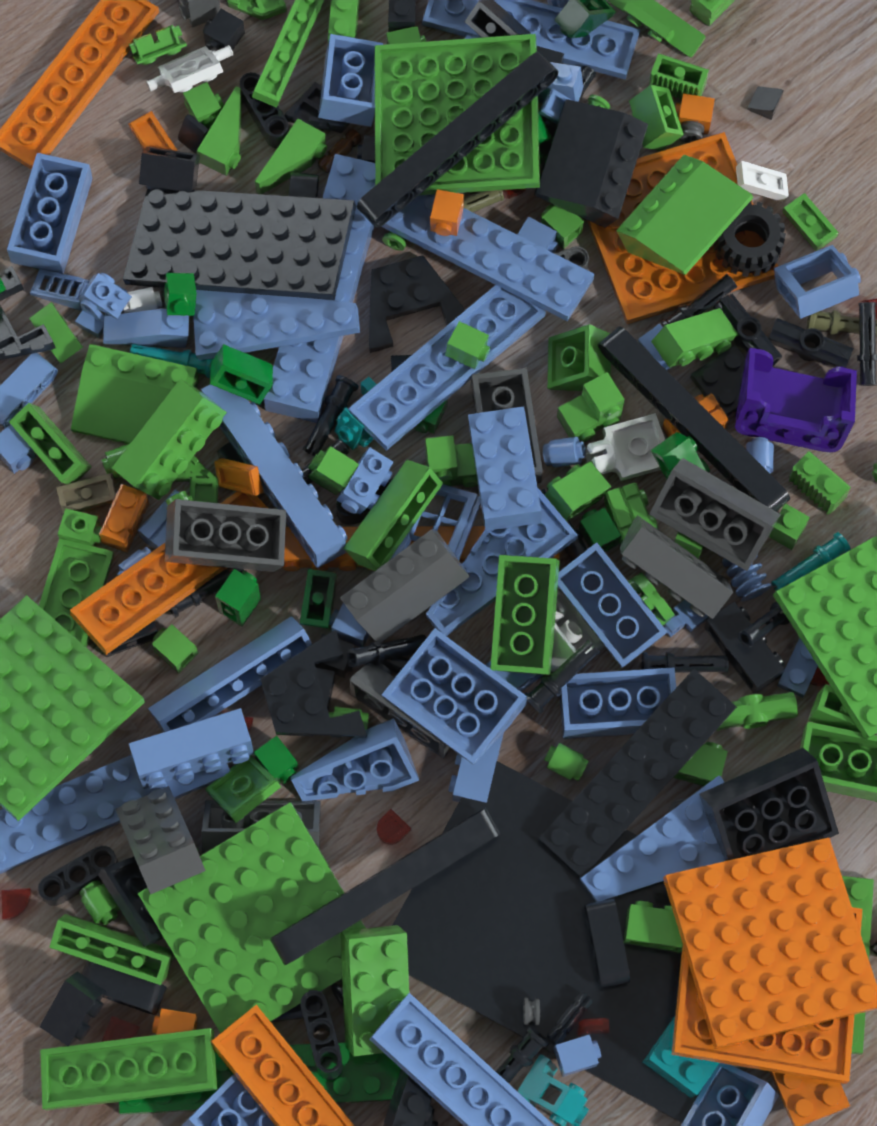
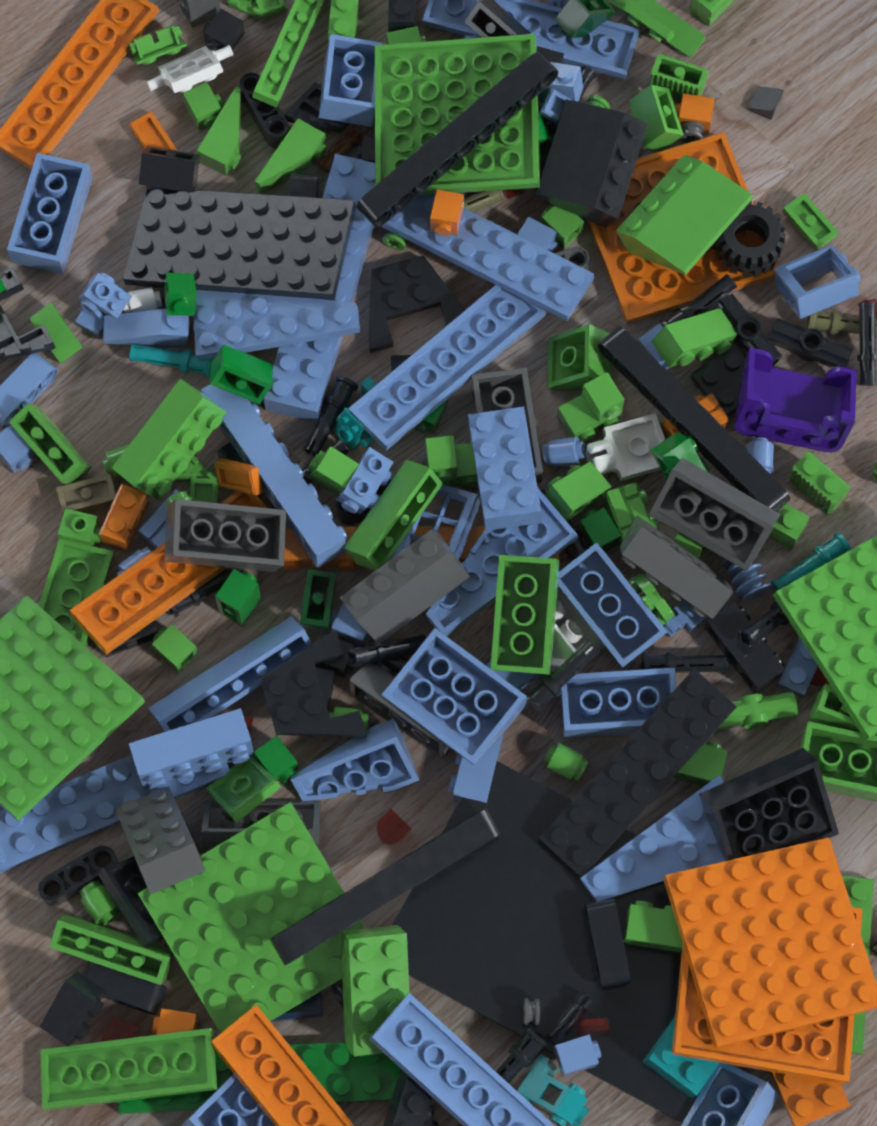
clear red tile [1,888,32,921] -> none
medium blue slope [30,269,89,311] -> none
bright green slope [71,344,199,444] -> none
black slope [178,114,208,154] -> none
black beam [301,990,343,1080] -> none
bright green brick [445,321,491,369] -> none
white plate [736,161,789,202] -> none

